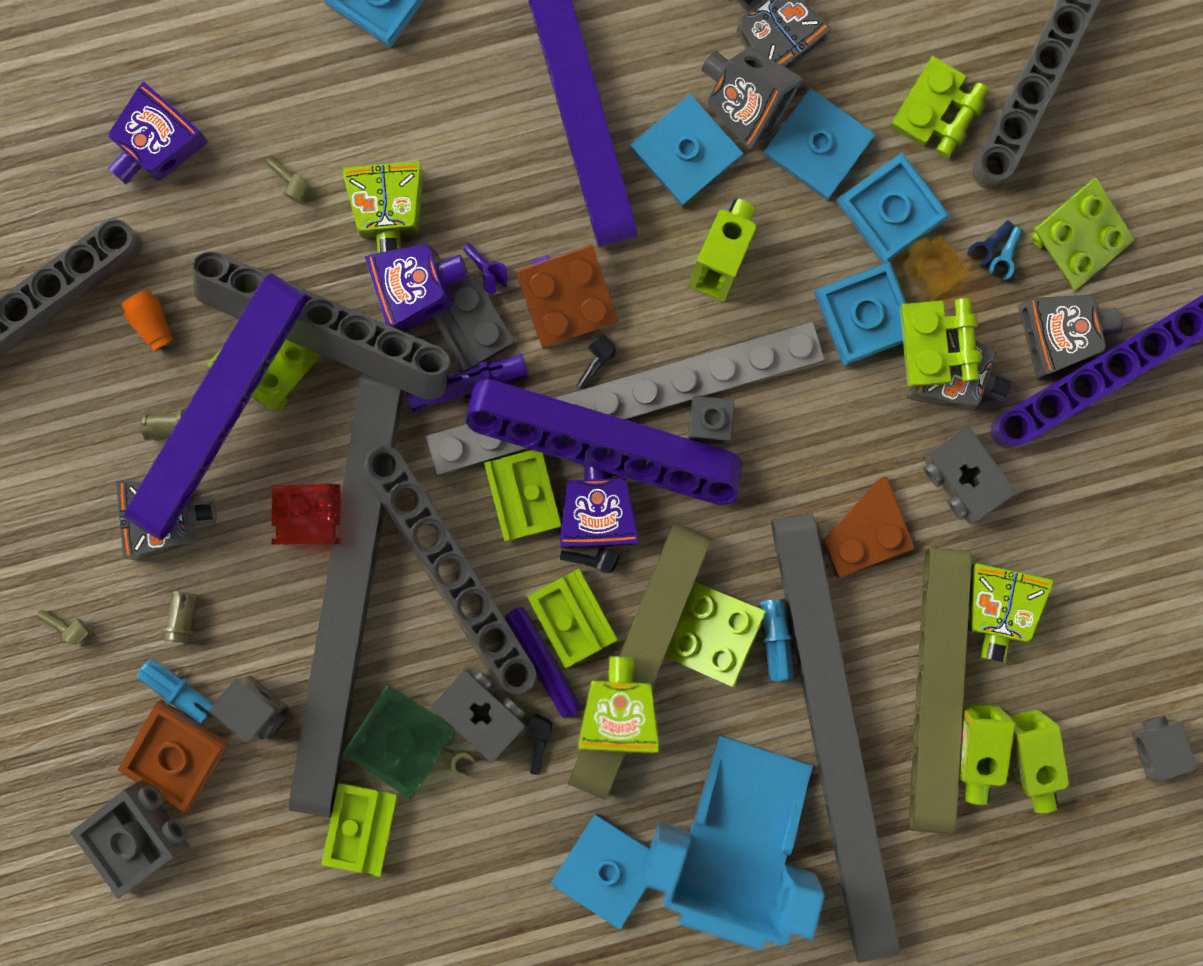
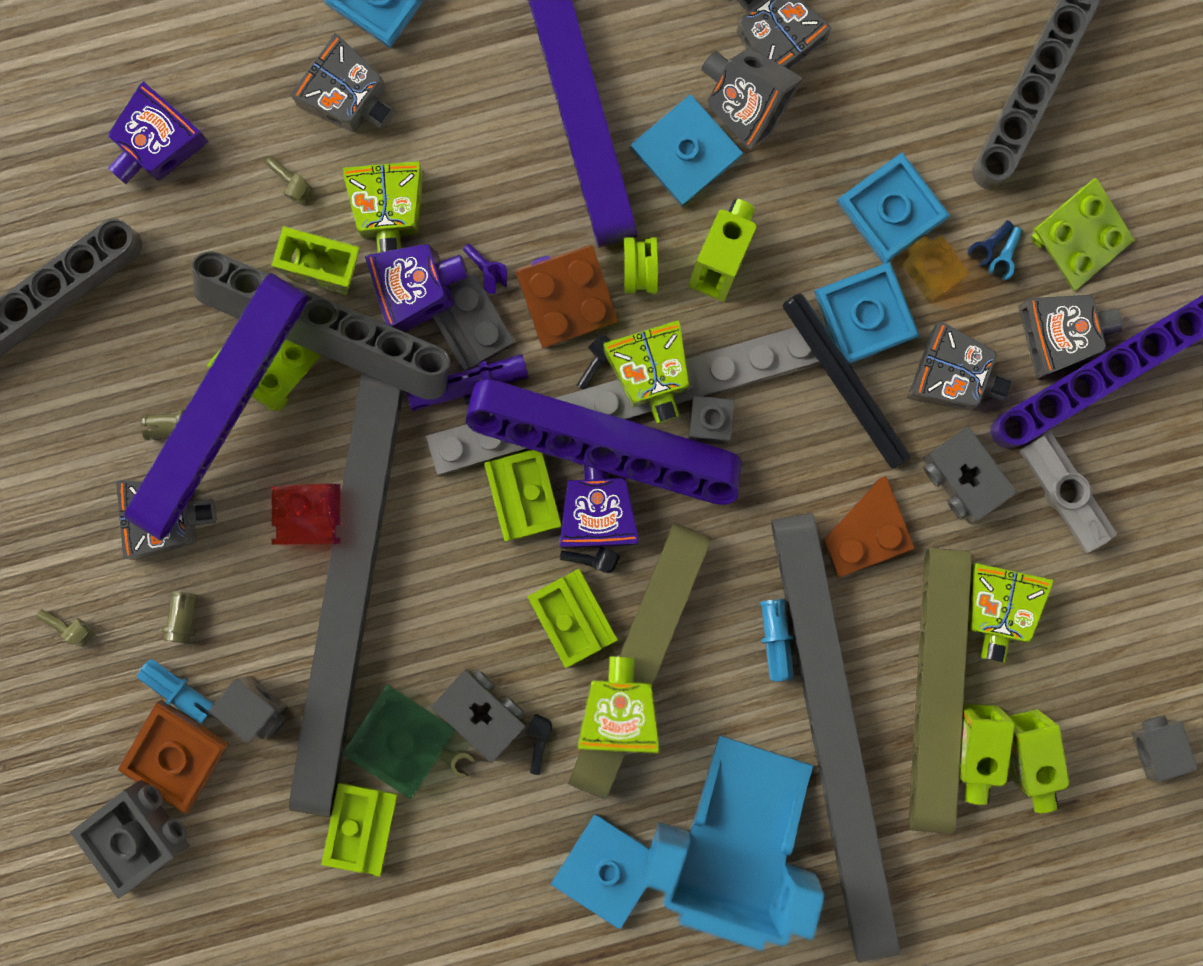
orange cone [121,289,175,352] -> none
dark grey beam [362,446,536,694] -> none
dark purple axle [505,607,581,719] -> none
lime hinge [664,582,766,687] -> none
dark azure plate [763,88,875,201] -> none
lime plate [889,56,990,159] -> none
lime plate [900,298,982,387] -> none
none -> lime torso [271,226,360,295]
none -> dark grey torso [291,33,395,132]
none -> lime torso [604,320,689,424]
none -> lime wheel [624,237,658,294]
none -> black axle [782,293,911,468]
none -> light grey piece [1018,431,1117,553]

